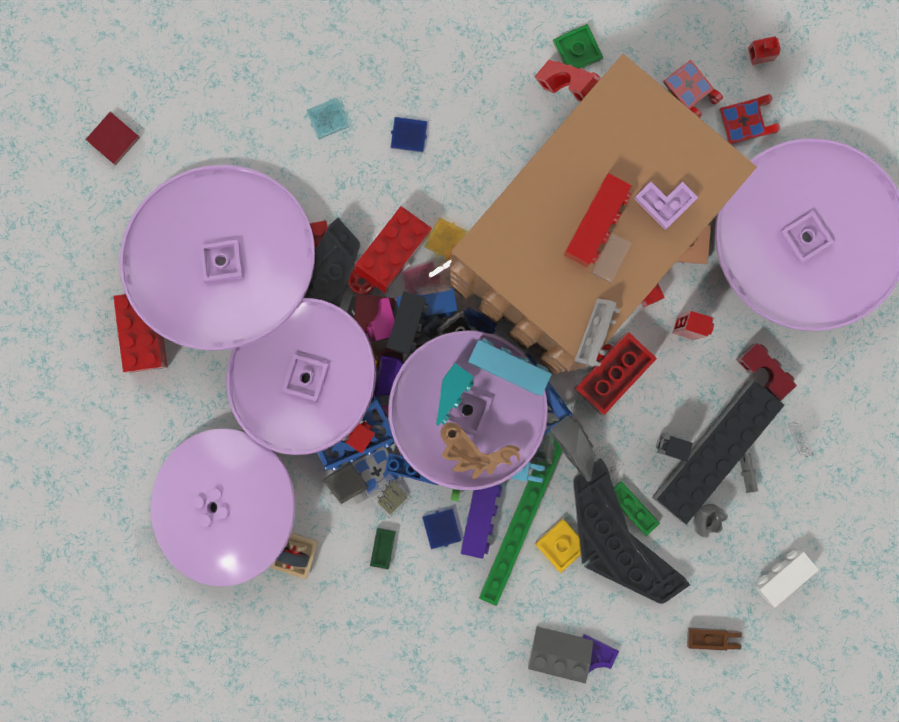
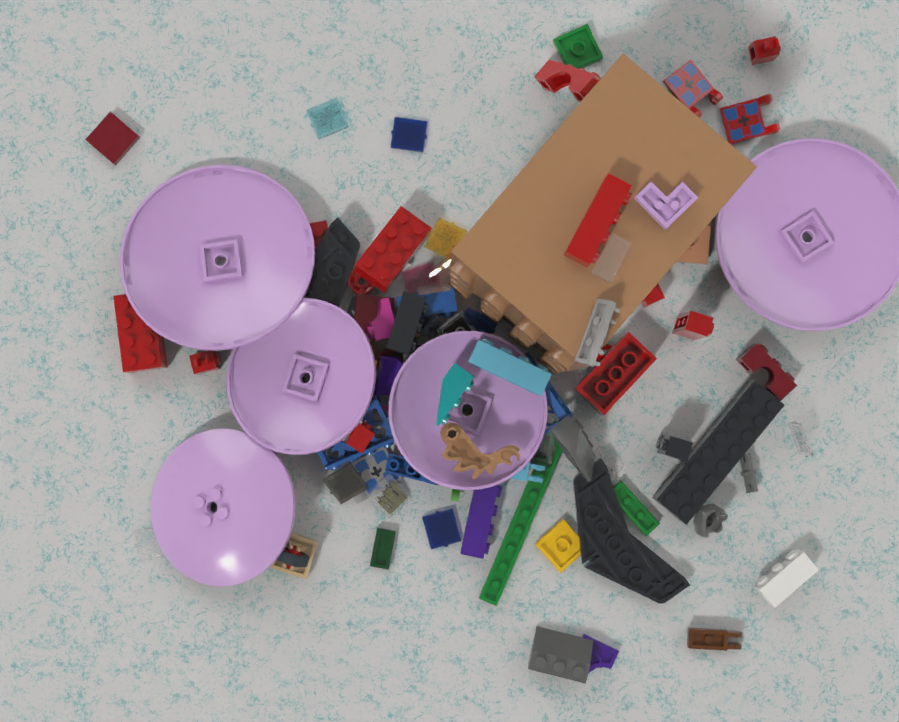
none -> red brick [189,350,222,375]

